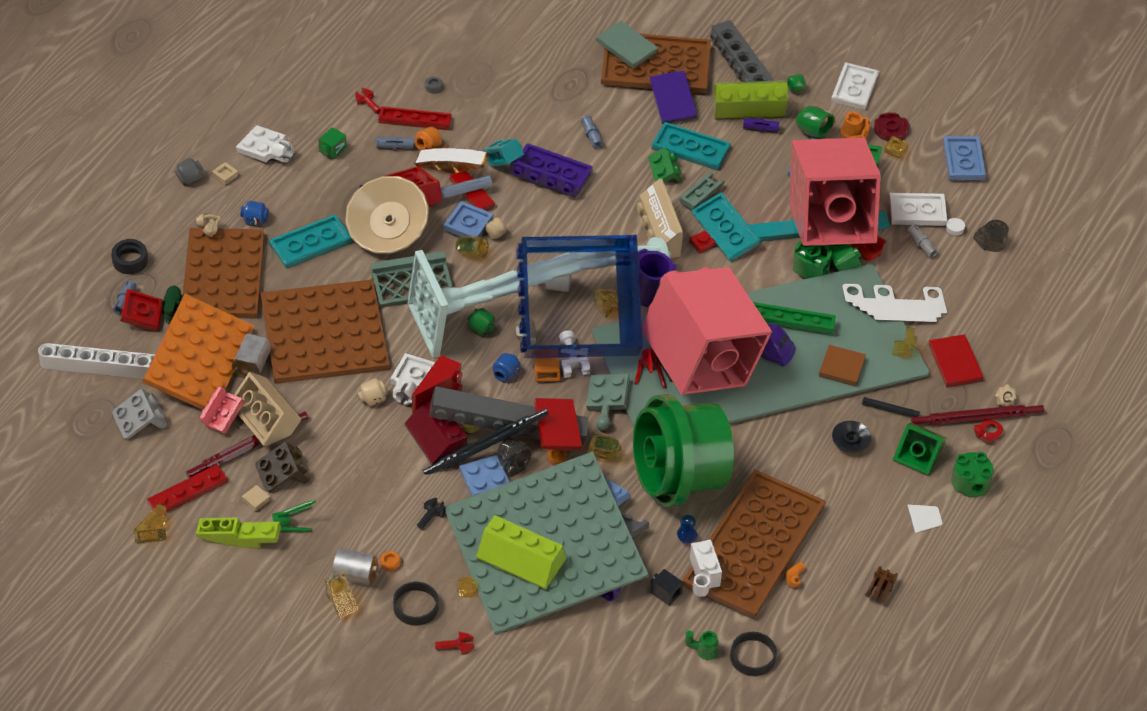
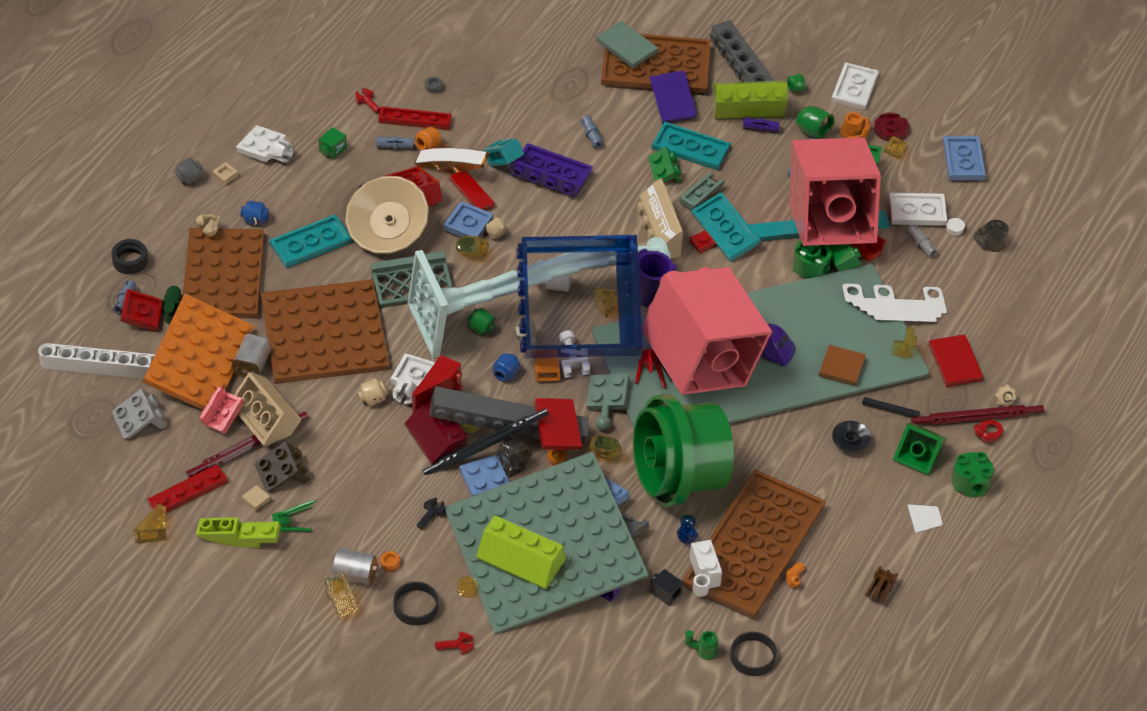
sand blue axle [441,175,492,198] -> none
green plate [753,302,836,334] -> none

